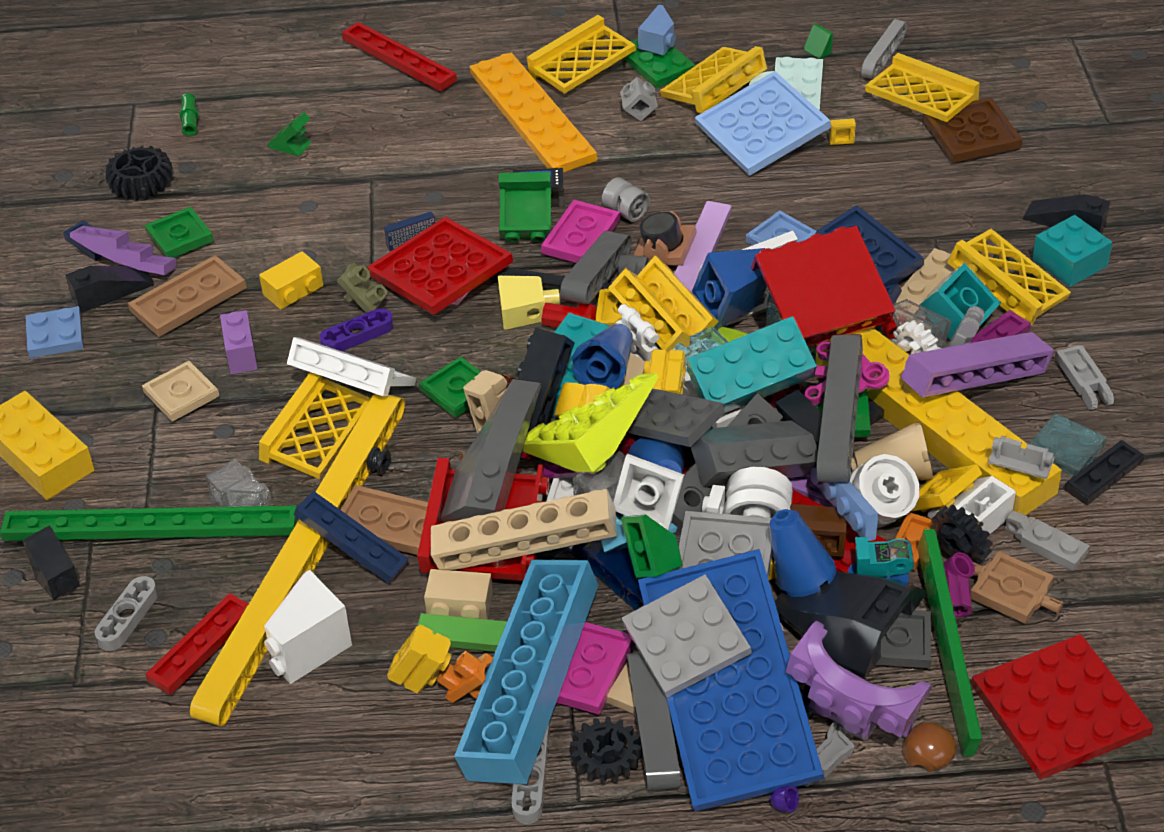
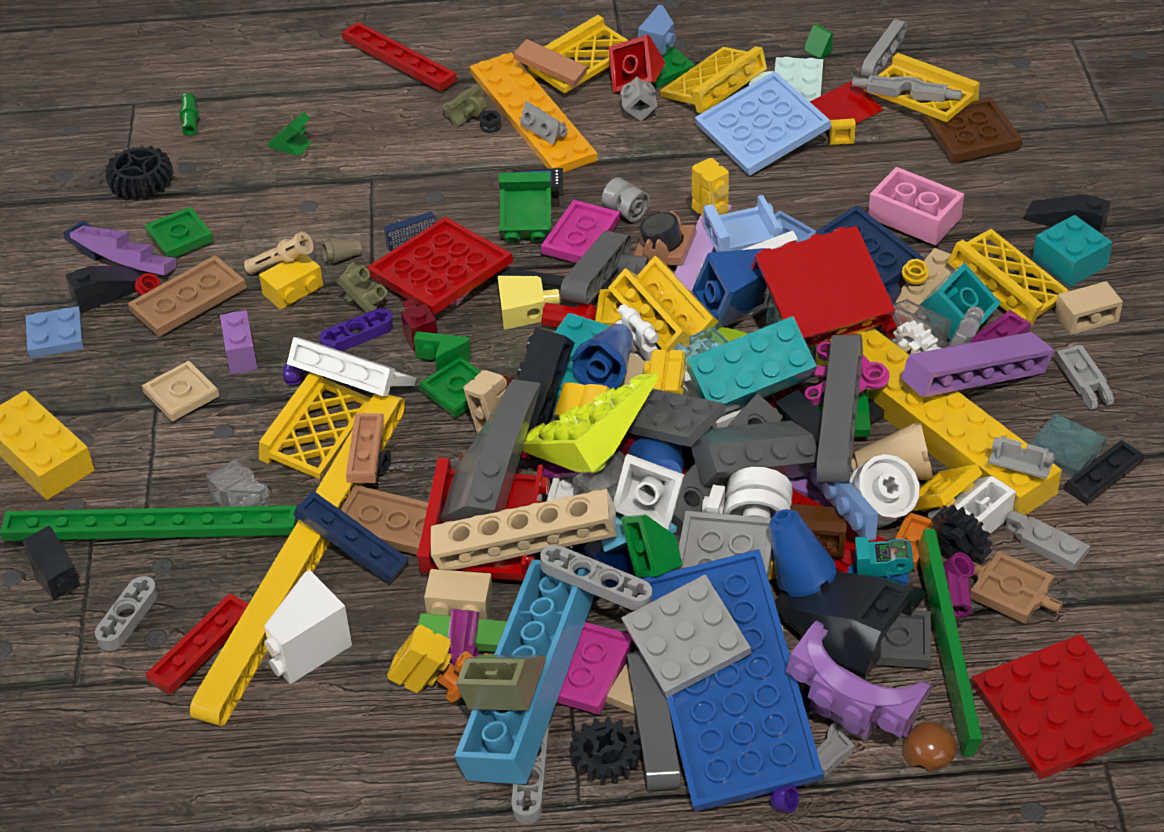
none -> red plate [135,273,161,296]
none -> tan pin [244,232,313,275]
none -> dark purple hinge [283,363,306,385]
none -> dark tan cone [322,238,362,264]
none -> nougat tile [346,413,385,483]
none -> dark red brick [401,299,438,352]
none -> green slope [414,332,472,371]
none -> olive hips [442,84,487,127]
none -> magenta piece [448,609,479,666]
none -> olive slope [456,654,546,711]
none -> black bush [479,110,501,133]
none -> nougat tile [514,39,587,87]
none -> light grey hinge [520,101,568,145]
none -> light grey beam [540,545,652,611]
none -> red slope [608,35,665,93]
none -> yellow brick [692,158,729,217]
none -> light blue panel [703,195,783,252]
none -> red sticker [809,81,884,124]
none -> light grey piece [852,75,962,102]
none -> bright pink brick [869,167,964,245]
none -> yellow plate [902,259,929,285]
none -> tan brick [1055,281,1123,335]

